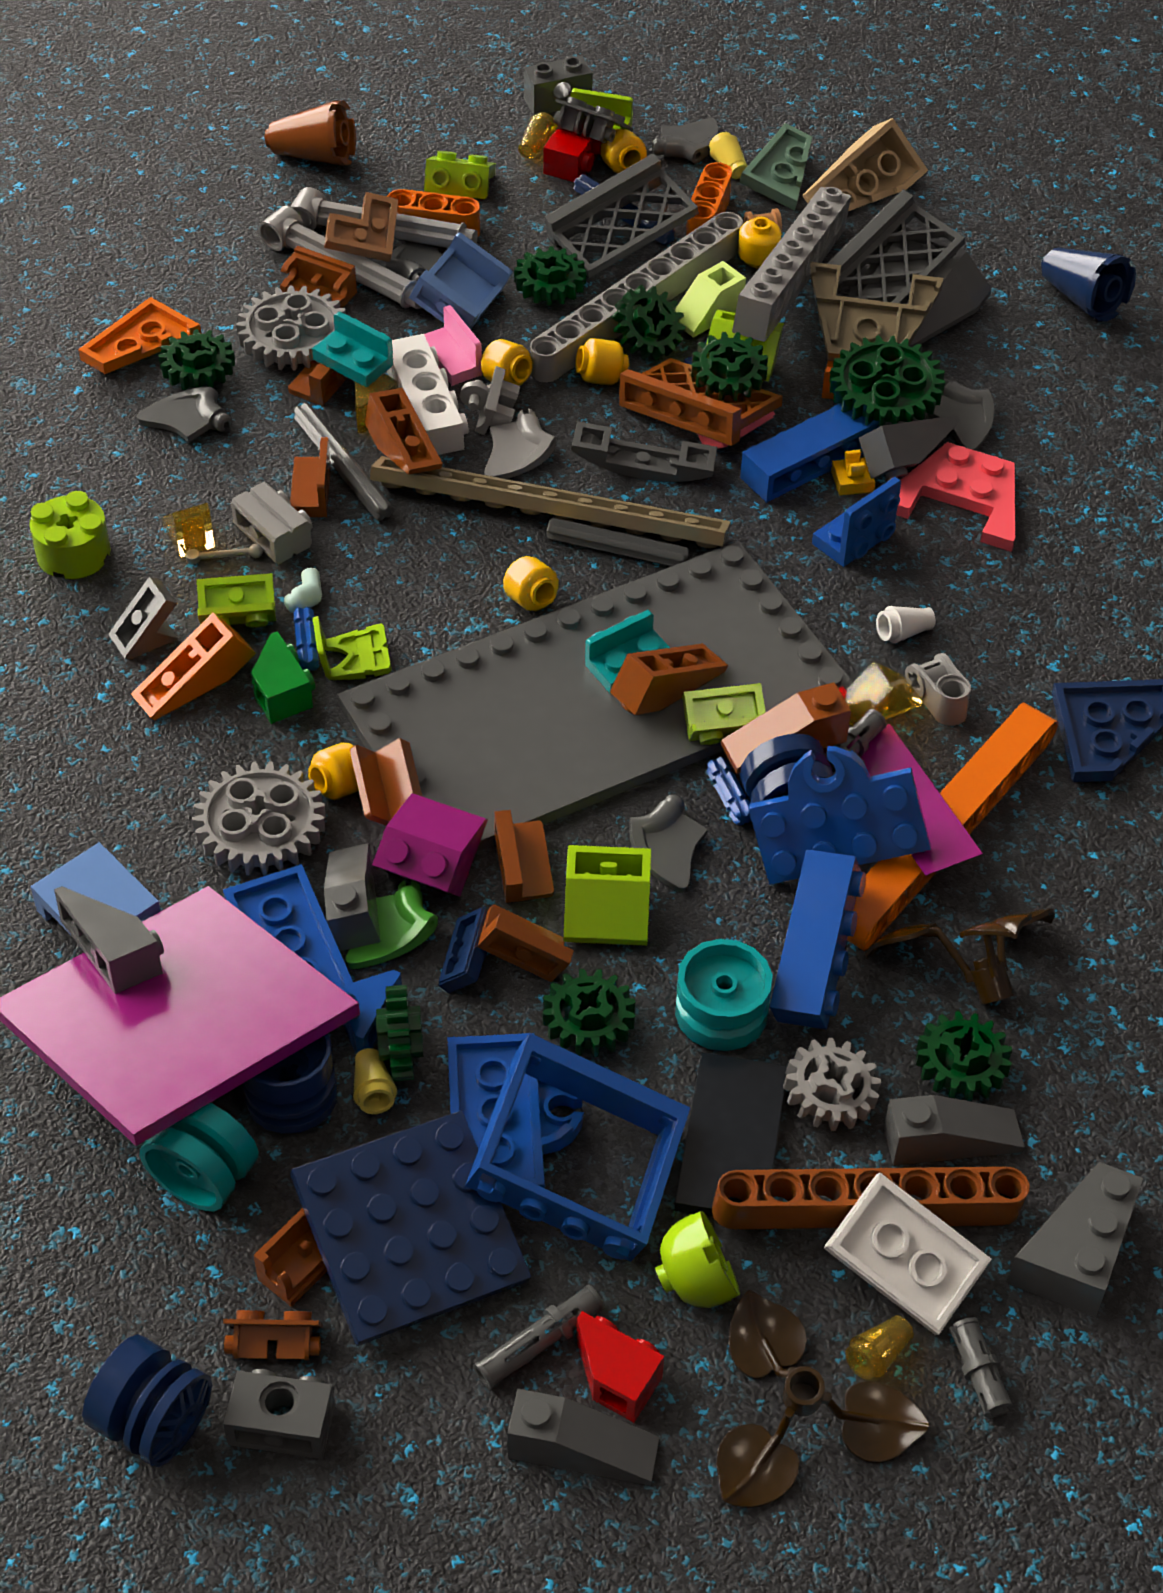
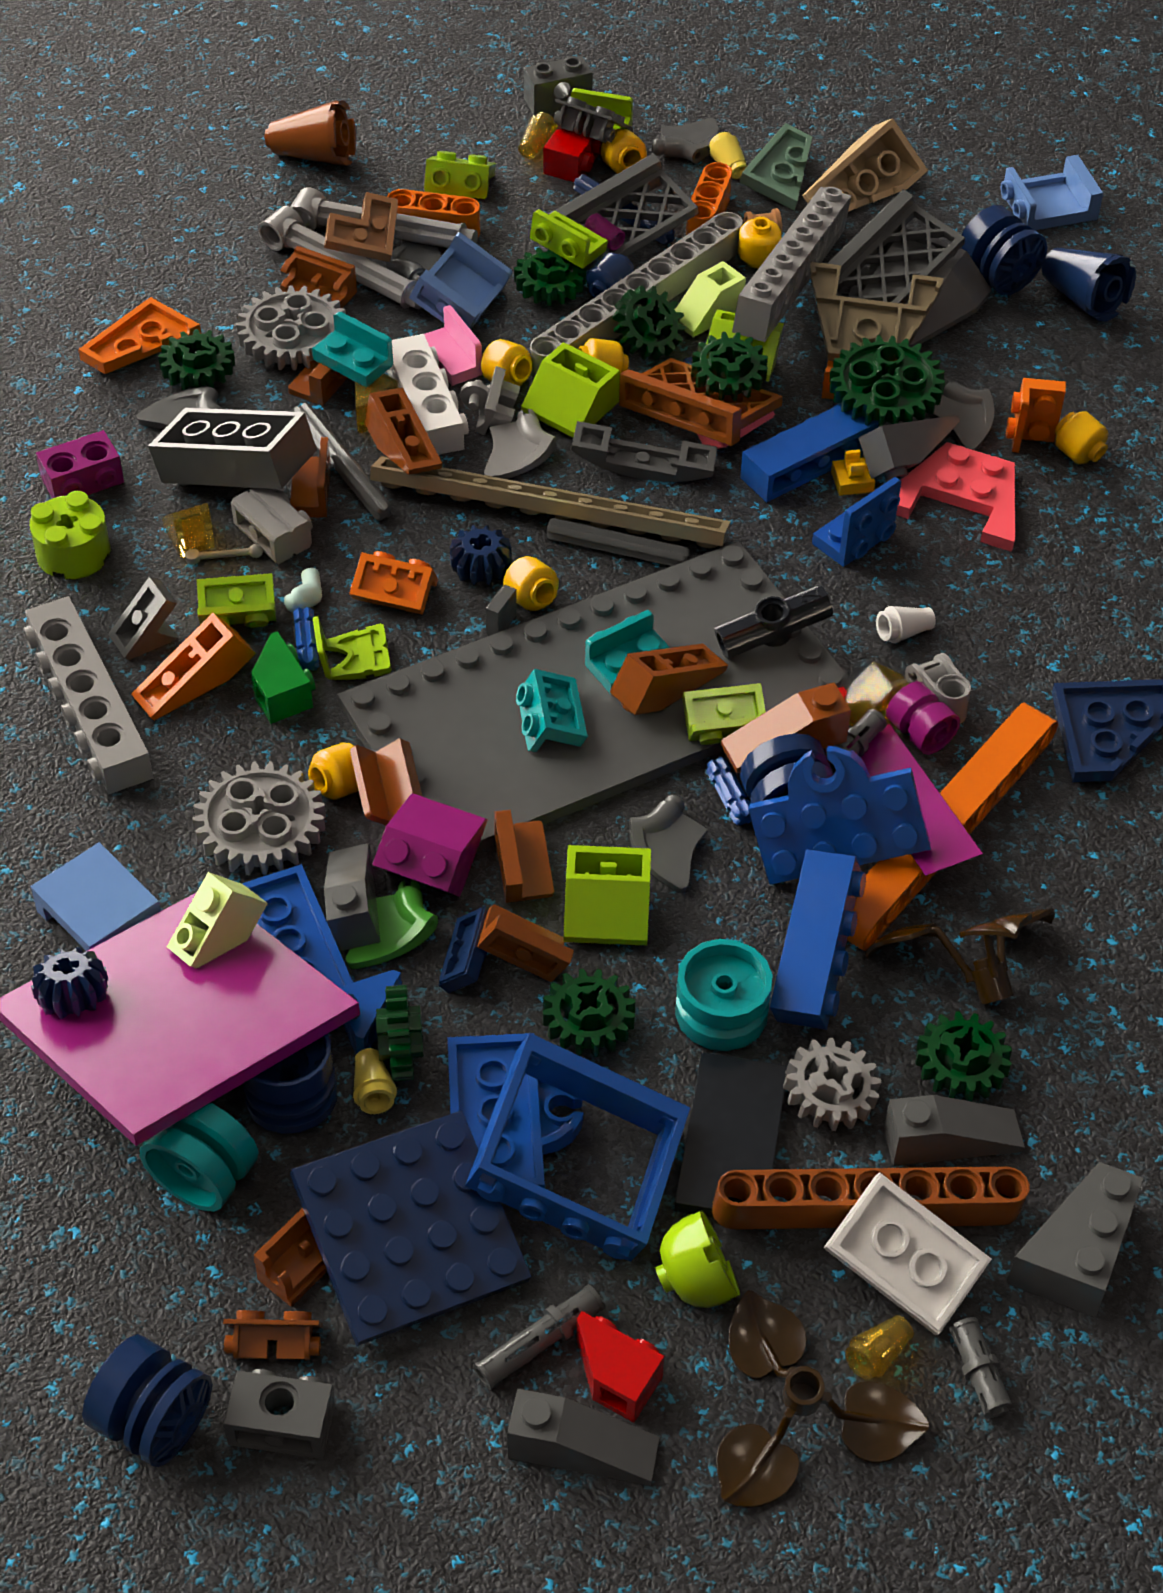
dark grey slope [54,886,164,994] -> none
none -> light grey brick [23,596,154,795]
none -> dark blue gear [31,947,109,1019]
none -> magenta brick [36,430,124,499]
none -> dark grey brick [148,408,317,489]
none -> yellowish green slope [167,872,268,968]
none -> orange bracket [349,551,438,615]
none -> dark blue gear [450,525,512,586]
none -> dark grey tile [486,585,517,636]
none -> teal bracket [516,669,588,752]
none -> lime slope [521,342,620,438]
none -> lime bracket [530,209,608,269]
none -> magenta piece [585,213,625,251]
none -> dark blue head [586,252,634,298]
none -> black piece [714,585,833,659]
none -> magenta wheel [886,681,960,755]
none -> dark blue wheel [960,205,1048,295]
none -> medium blue panel [1000,155,1103,230]
none -> orange bracket [1006,378,1066,453]
none -> yellow head [1055,411,1108,464]

